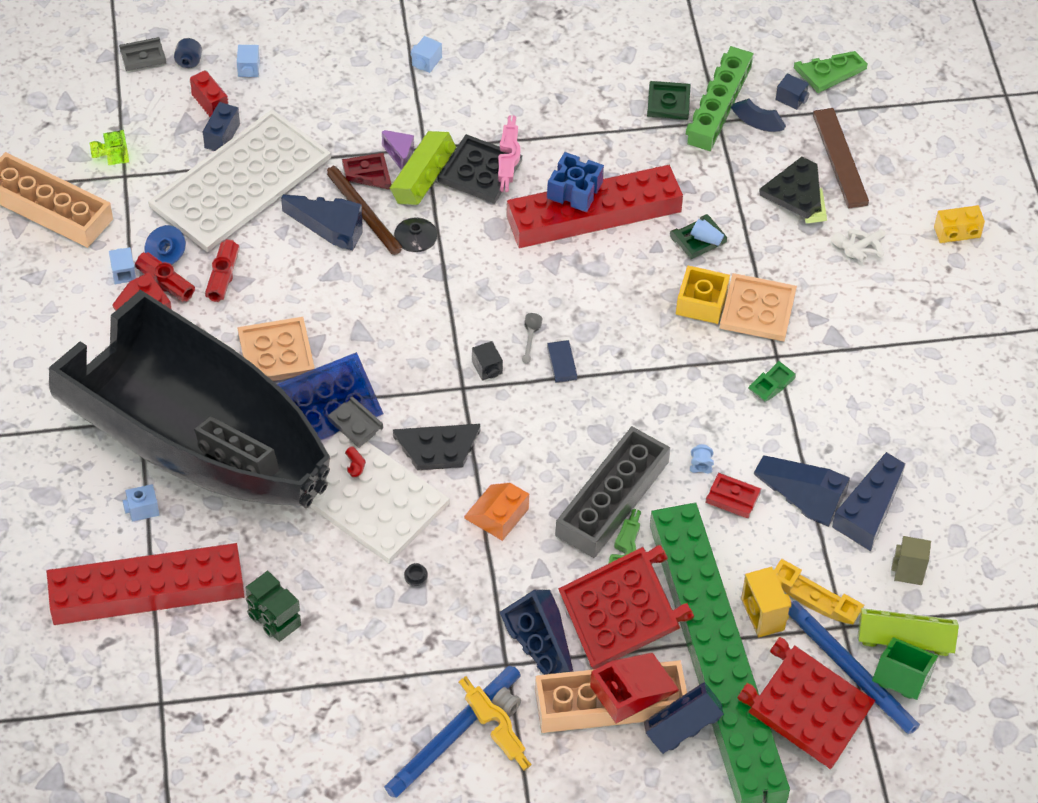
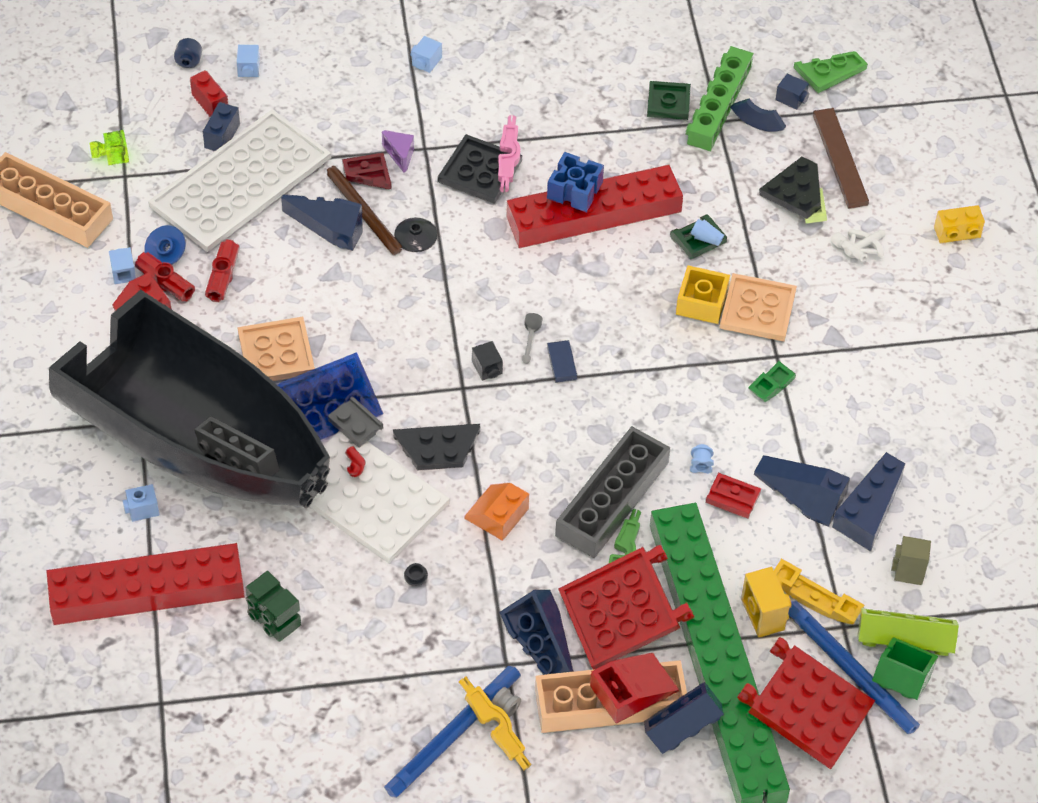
dark grey plate [119,37,166,71] -> none
lime brick [390,131,456,205] -> none

